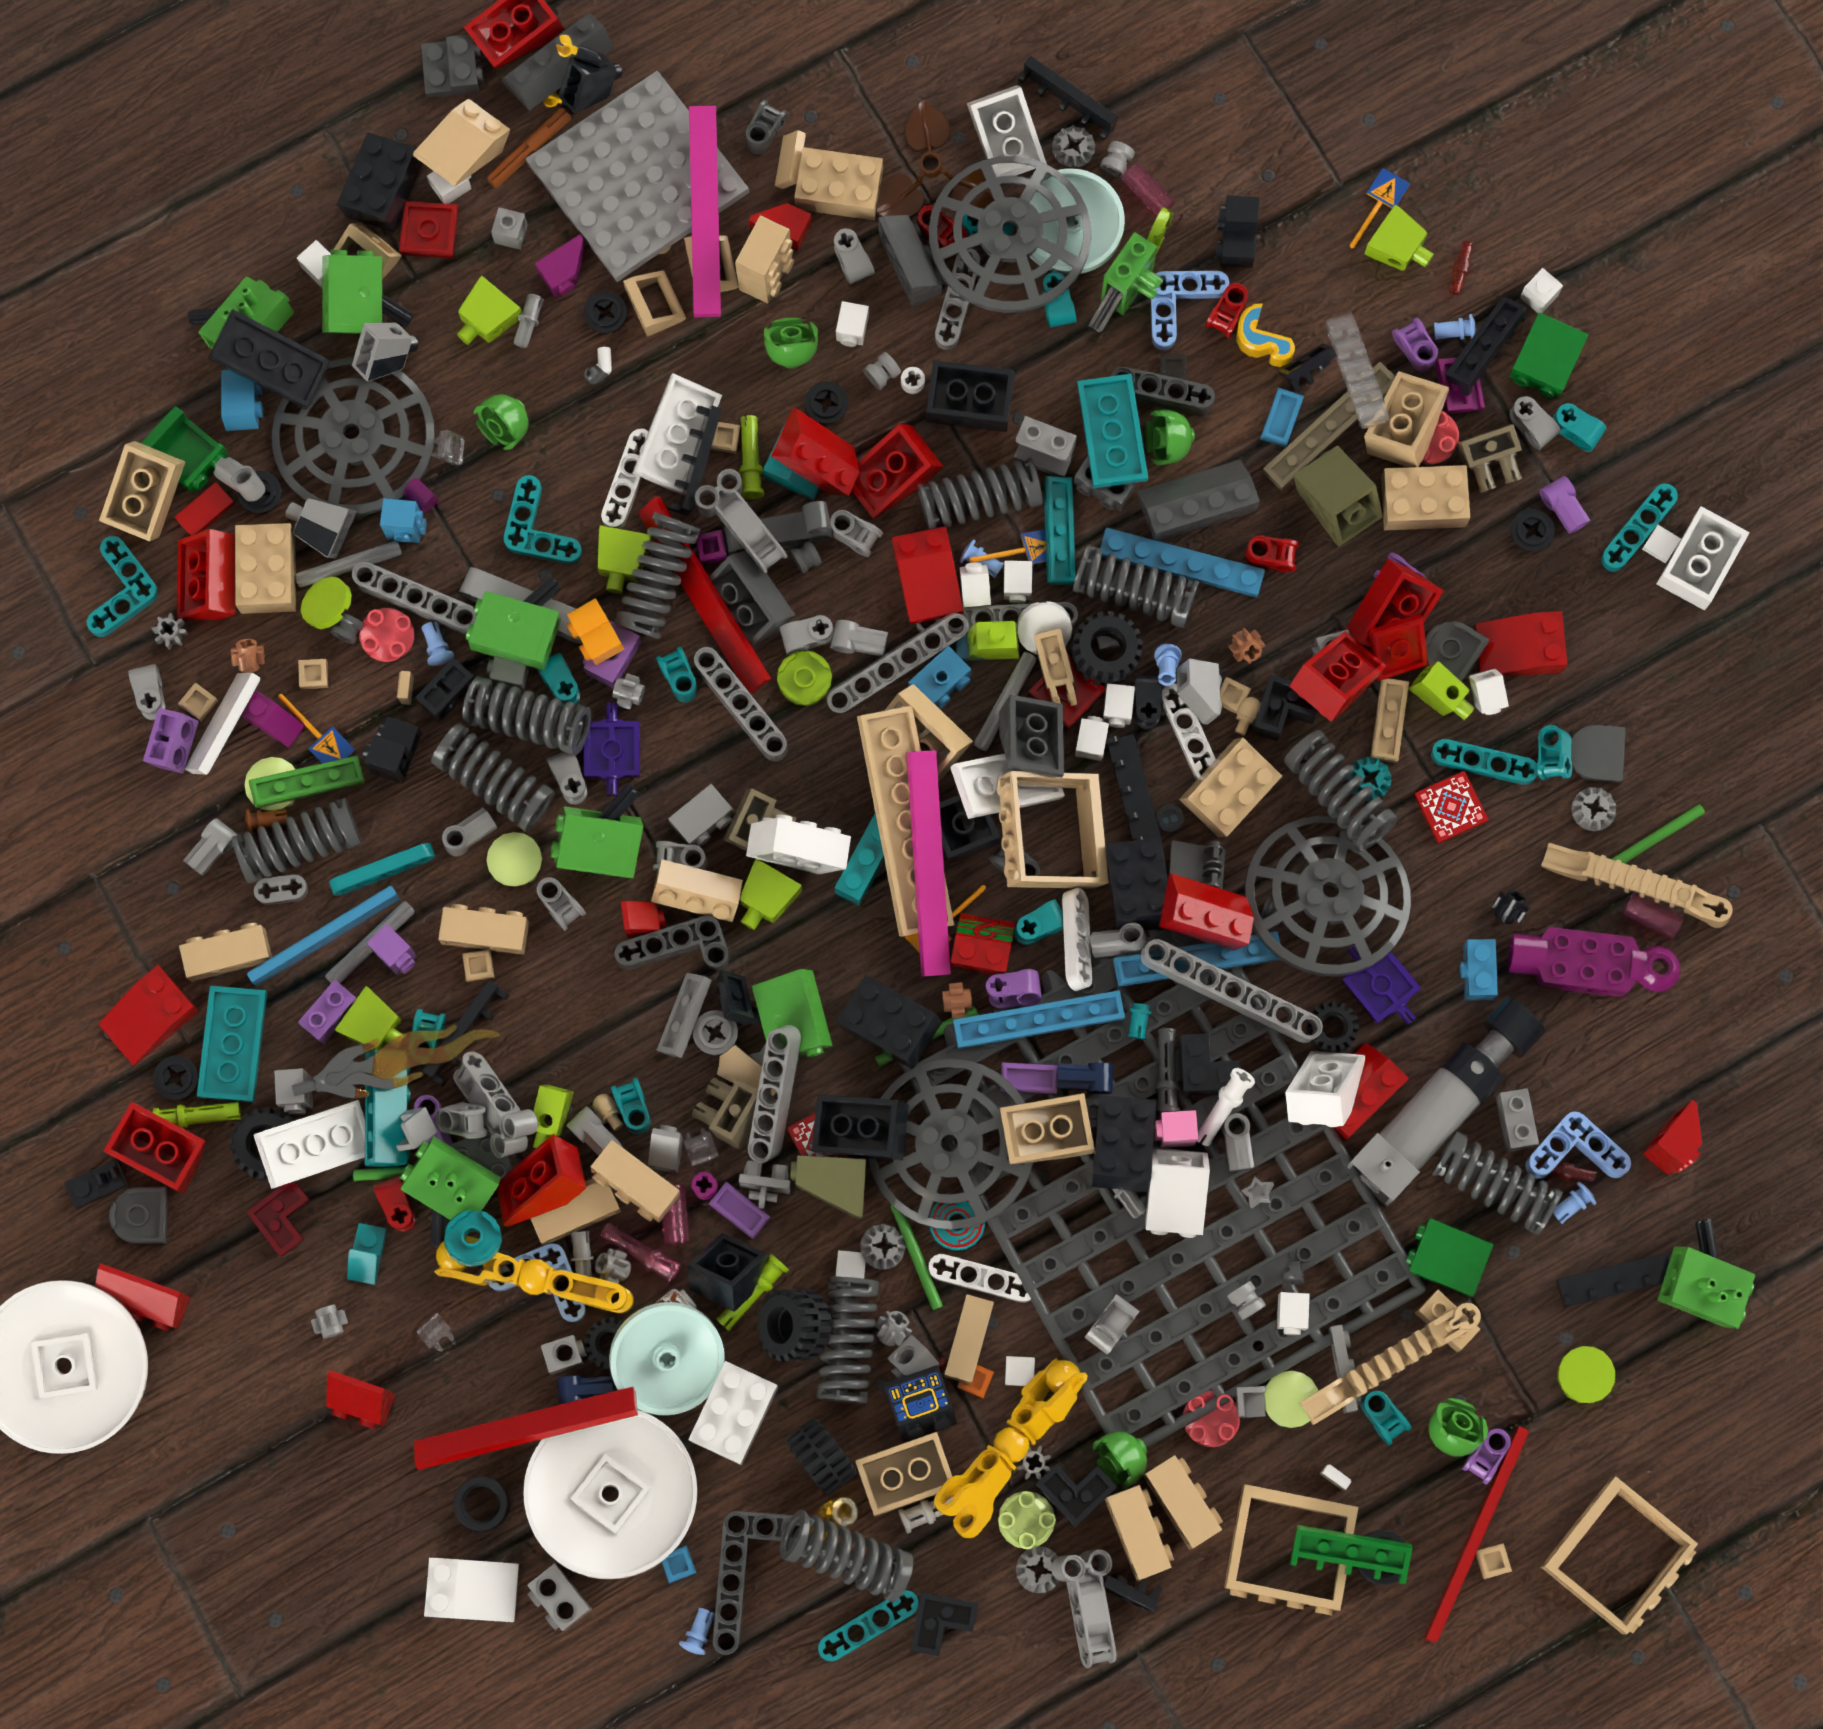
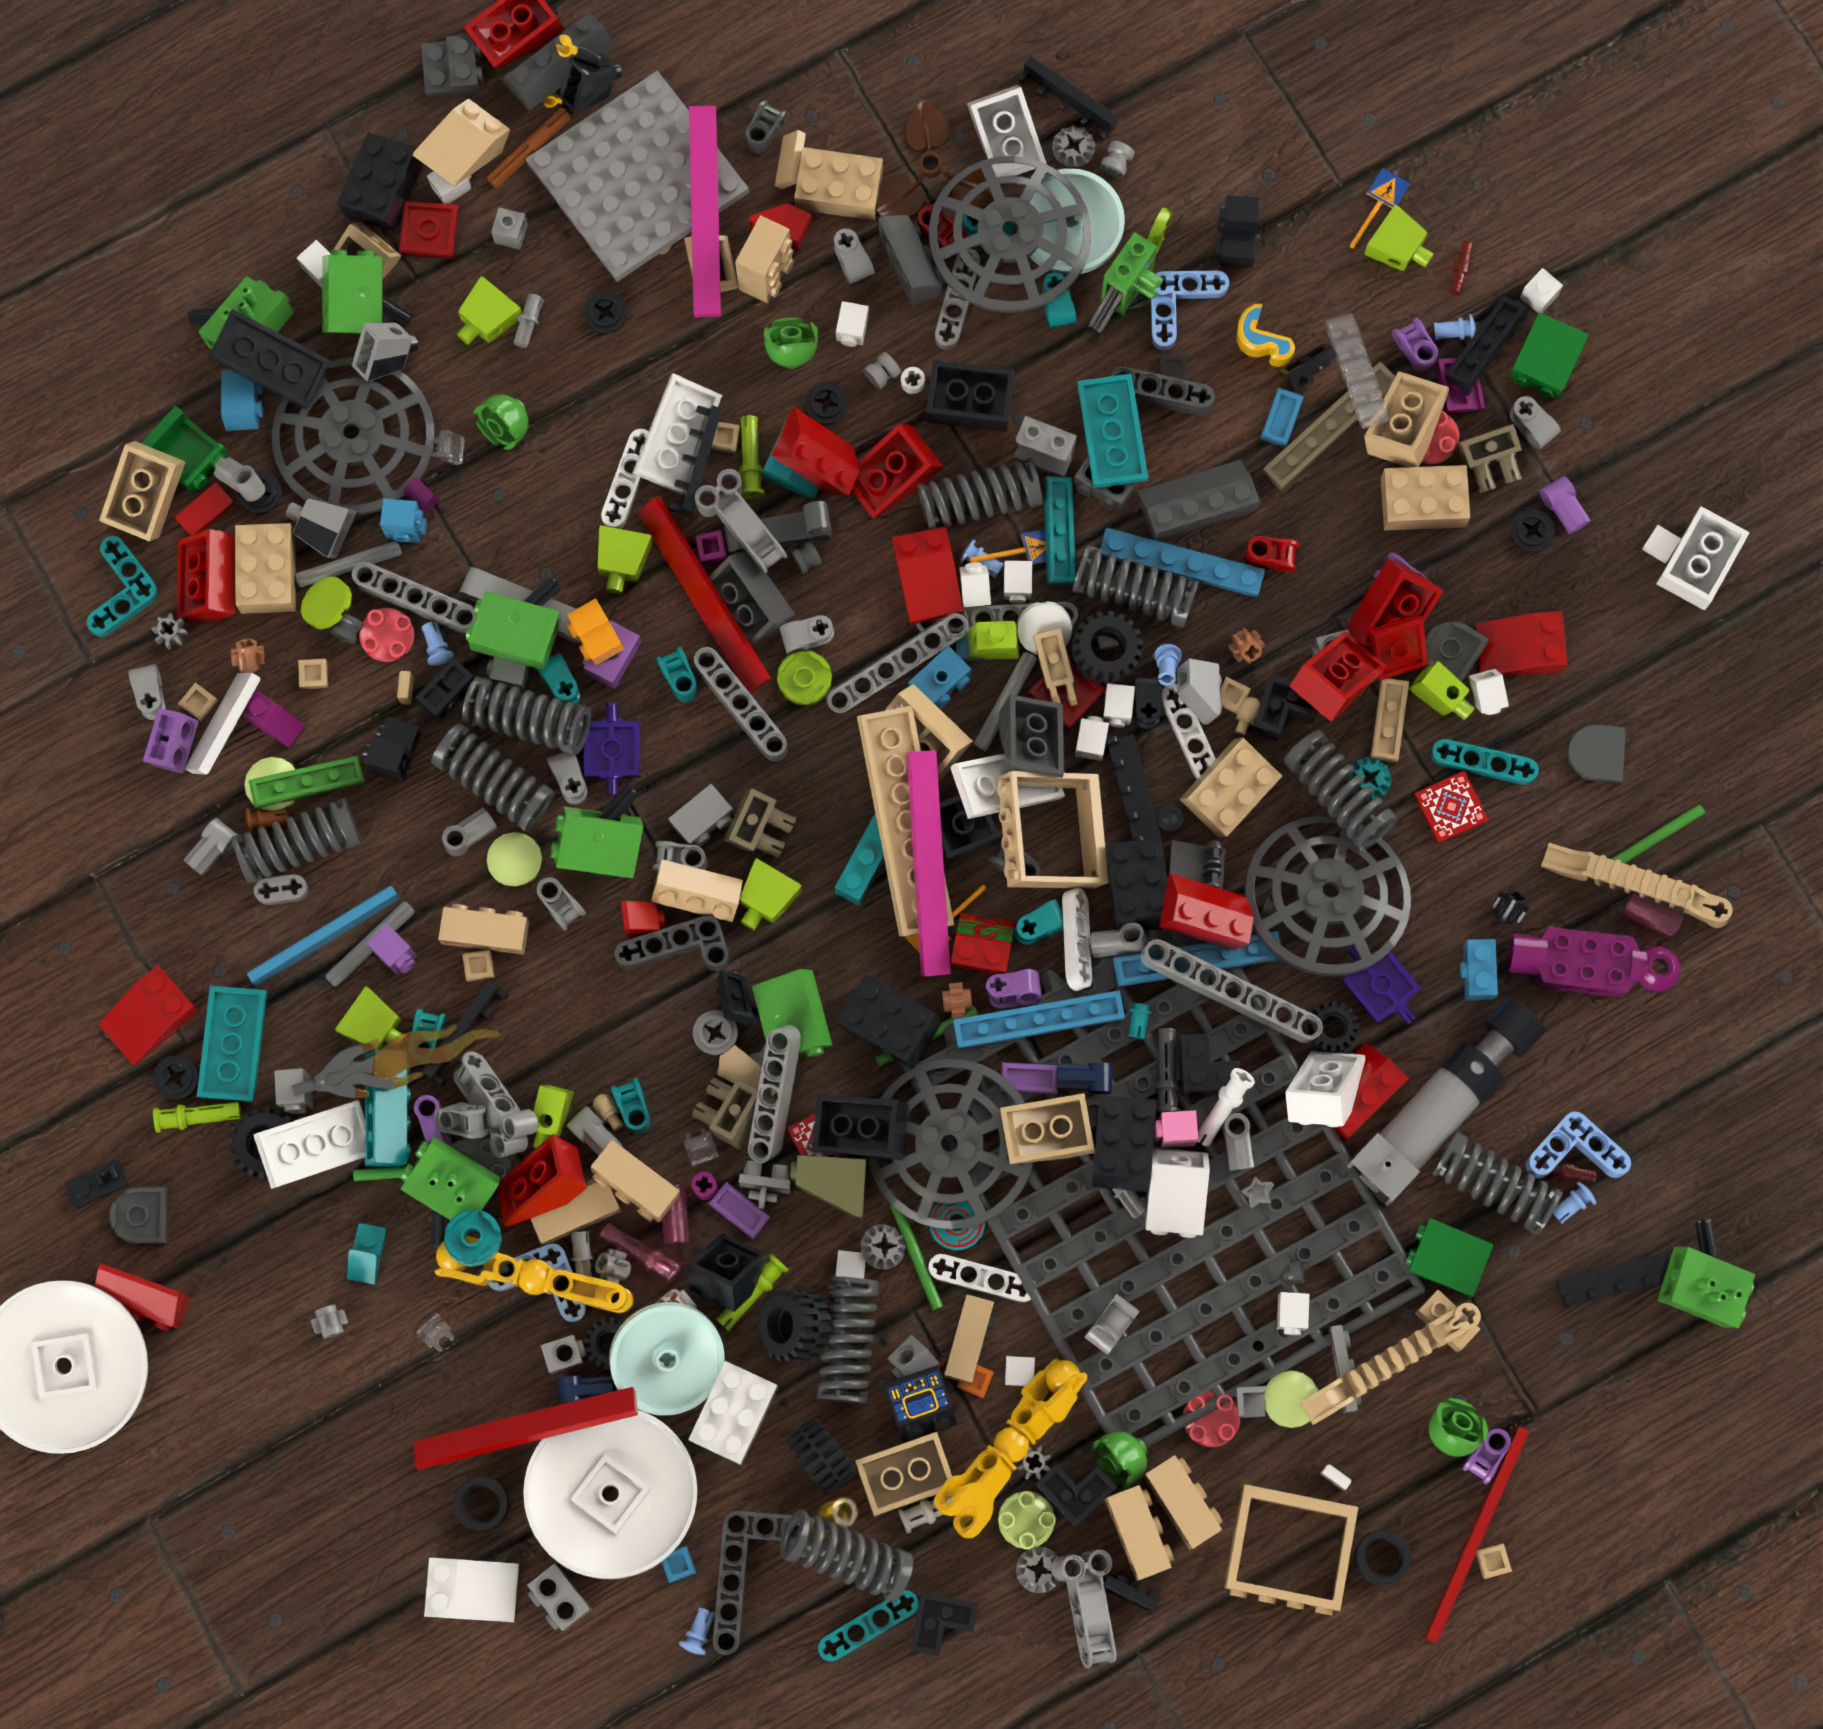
red slope [103,1101,206,1194] -> none
tan brick [179,923,272,982] -> none
dark red plate [246,1181,310,1258] -> none
piece [278,694,355,763] -> none
medium lavender brick [298,980,357,1045] -> none
red slope [326,1370,396,1430] -> none
teal beam [329,843,436,896] -> none
red piece [373,1175,417,1232] -> none
light grey panel [396,1107,437,1151] -> none
teal beam [504,475,582,565] -> none
magenta slope [535,235,585,298] -> none
arm [584,347,612,384] -> none
light grey gear [612,673,645,710] -> none
dark grey piece [614,512,701,639] -> none
tan tile [623,271,686,337] -> none
light grey slope [648,1125,684,1173] -> none
light grey plate [656,973,712,1058] -> none
white brick [746,815,851,874] -> none
light grey piece [830,510,883,557] -> none
light grey piece [830,620,888,657] -> none
light grey gear [875,1311,912,1346] -> none
clear pink axle [1121,163,1175,217] -> none
bright green cylinder [1145,410,1195,465] -> none
red piece [1205,283,1248,339] -> none
light grey wheel [1227,1281,1266,1321] -> none
green hinge [1290,1525,1413,1584] -> none
olive slope [1293,445,1383,547] -> none
teal piece [1361,1391,1412,1446] -> none
light grey brick [1495,1088,1539,1153] -> none
teal piece [1537,725,1572,780] -> none
tan window [1541,1476,1698,1634] -> none
teal piece [1552,404,1607,452] -> none
lime tile [1557,1346,1615,1404] -> none
light grey gear [1572,787,1616,831] -> none
teal beam [1601,483,1678,572] -> none
red slope [1642,1100,1702,1176] -> none

